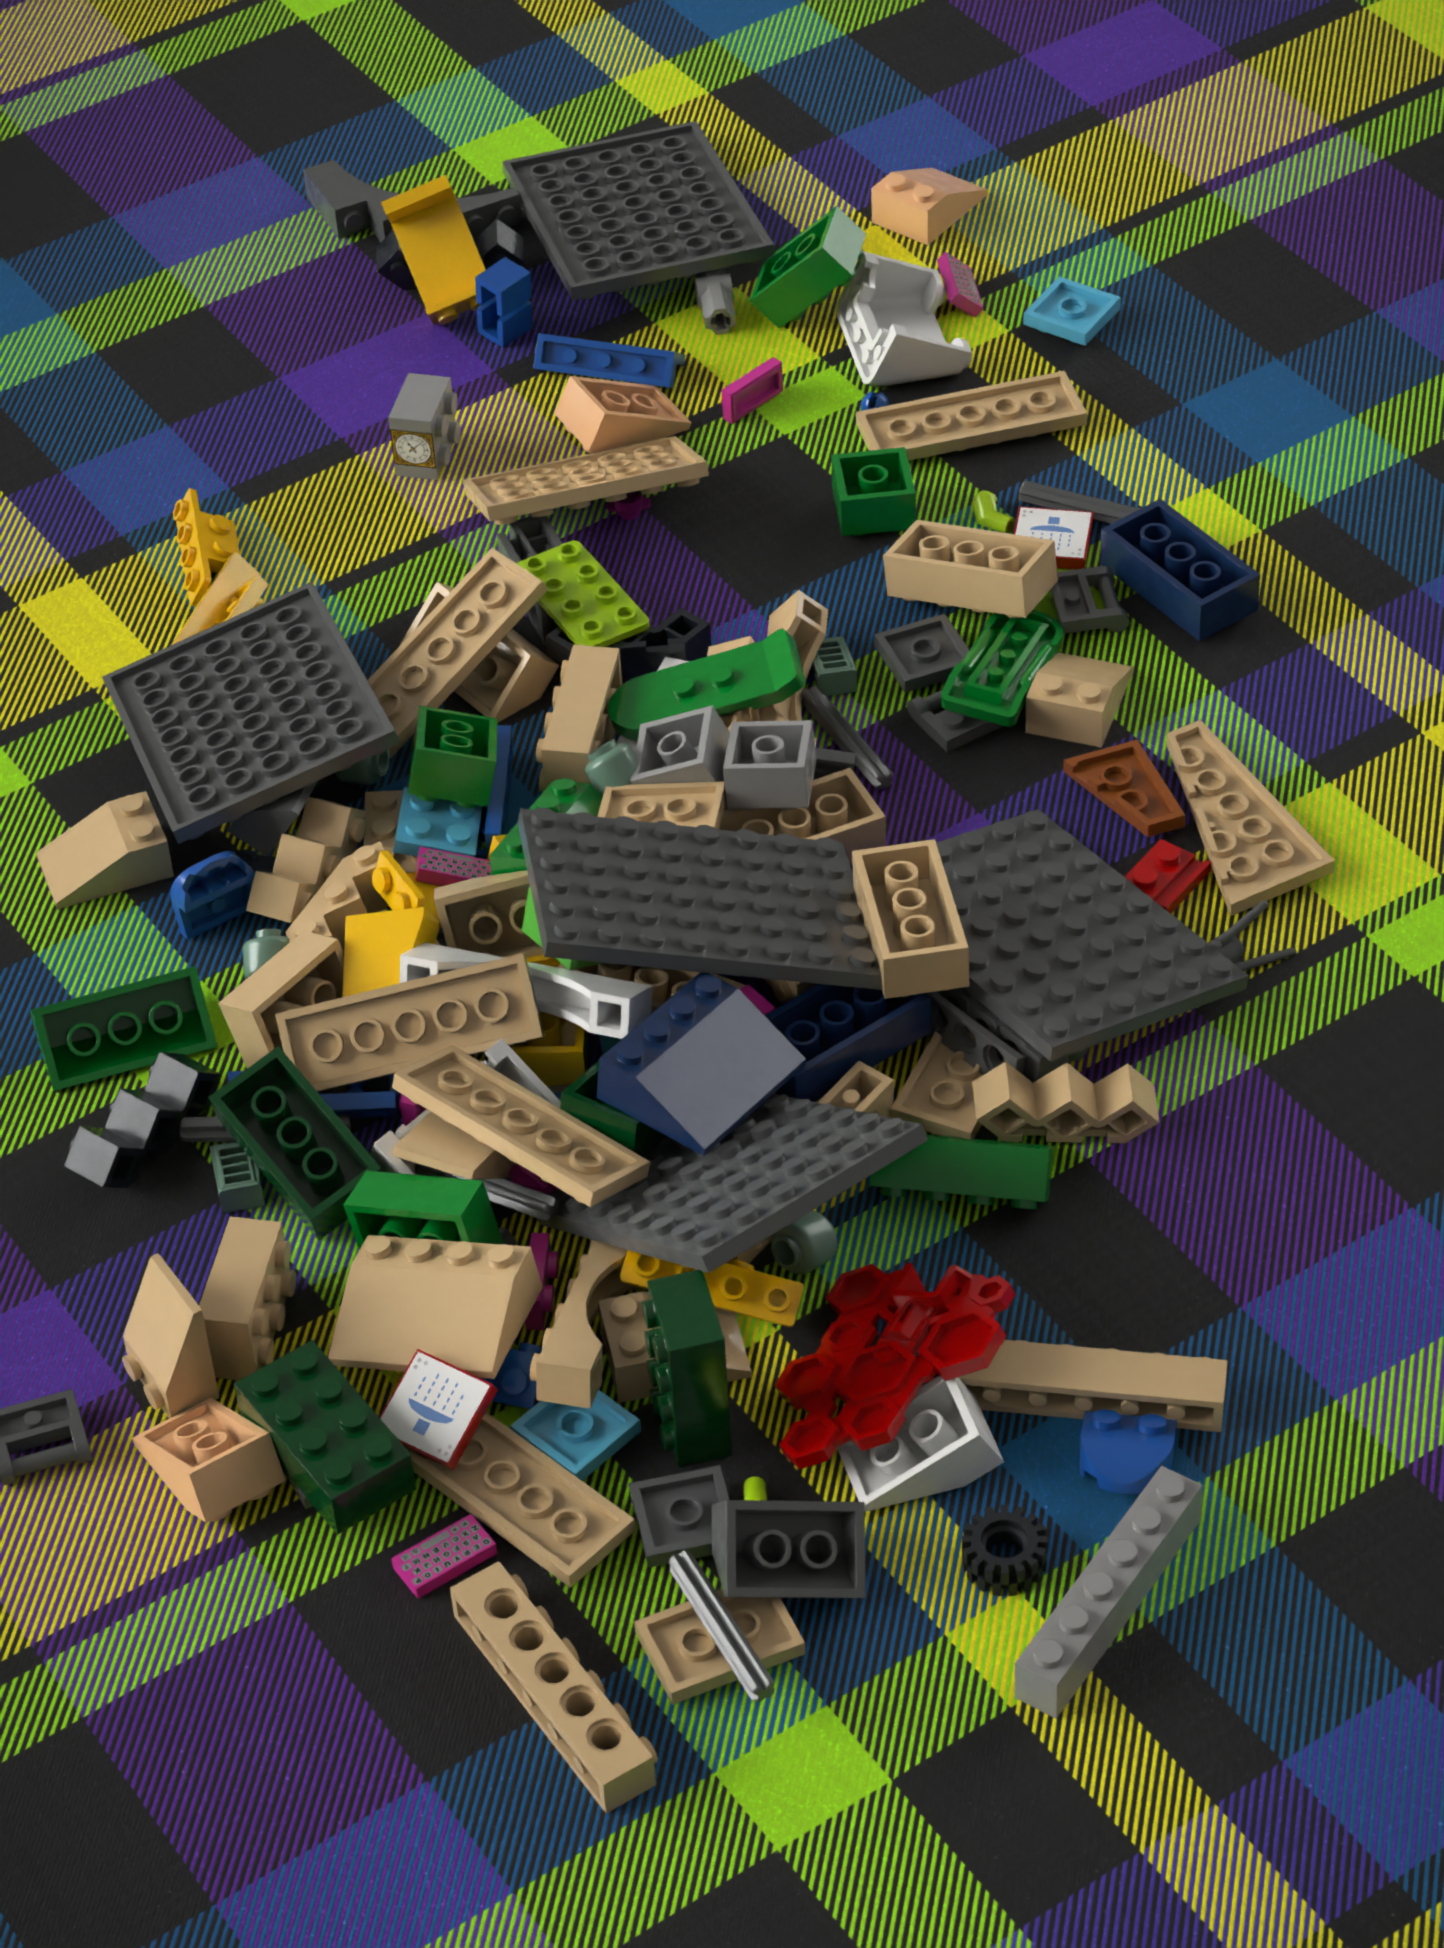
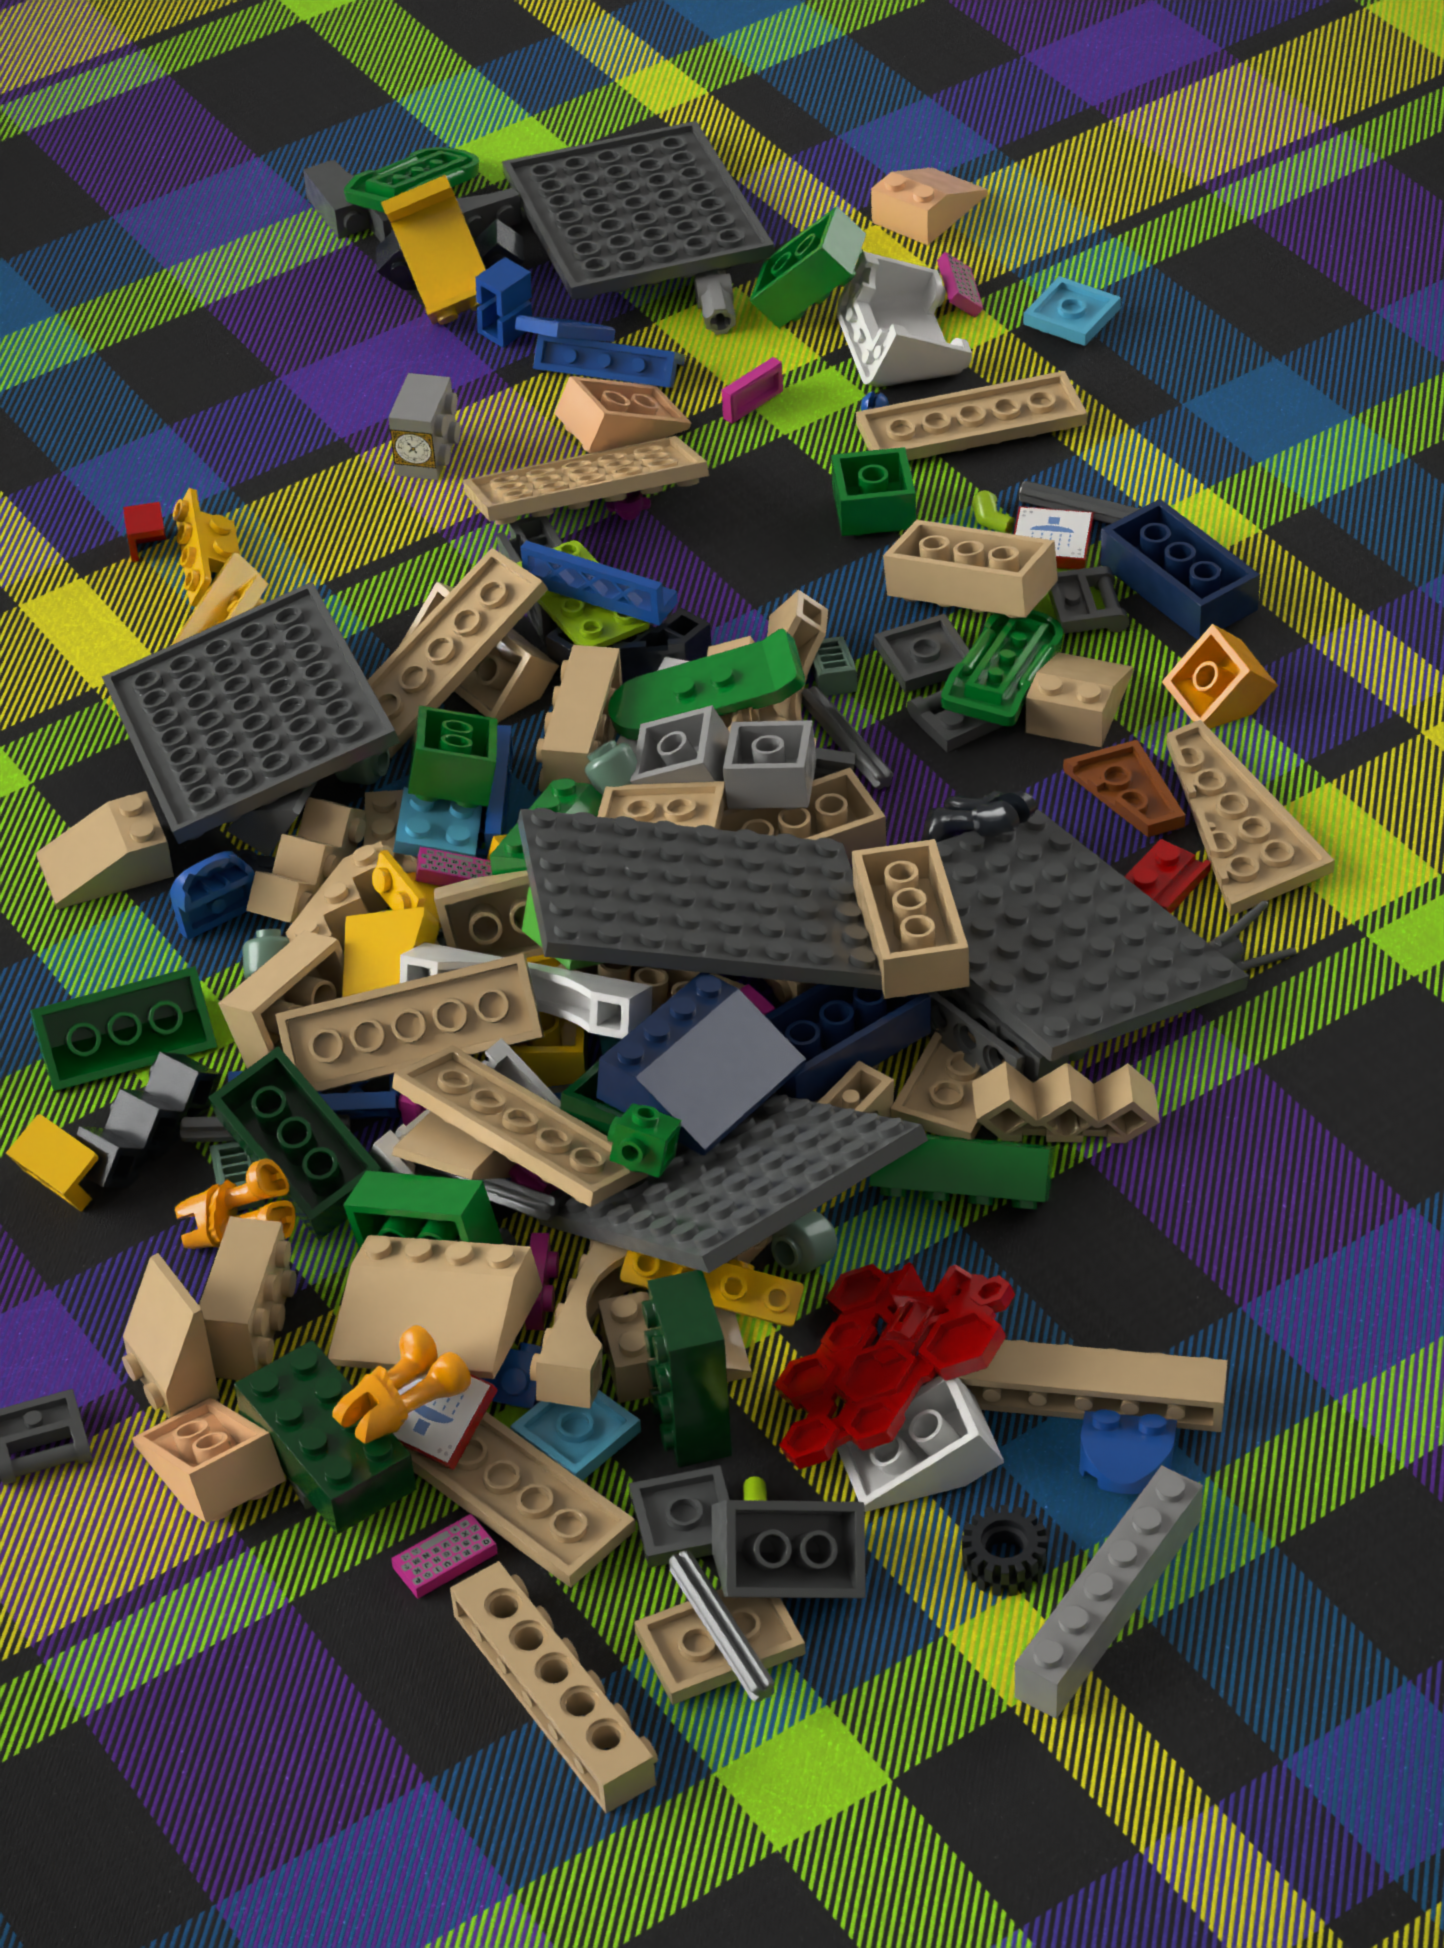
none -> yellow panel [6,1114,98,1212]
none -> red panel [123,502,166,562]
none -> light orange piece [175,1158,296,1249]
none -> light orange piece [332,1325,471,1444]
none -> green piece [344,147,479,213]
none -> blue tile [515,315,616,342]
none -> blue fence [520,540,678,626]
none -> green brick [607,1103,682,1178]
none -> black piece [923,790,1037,842]
none -> light orange slope [1162,624,1278,729]

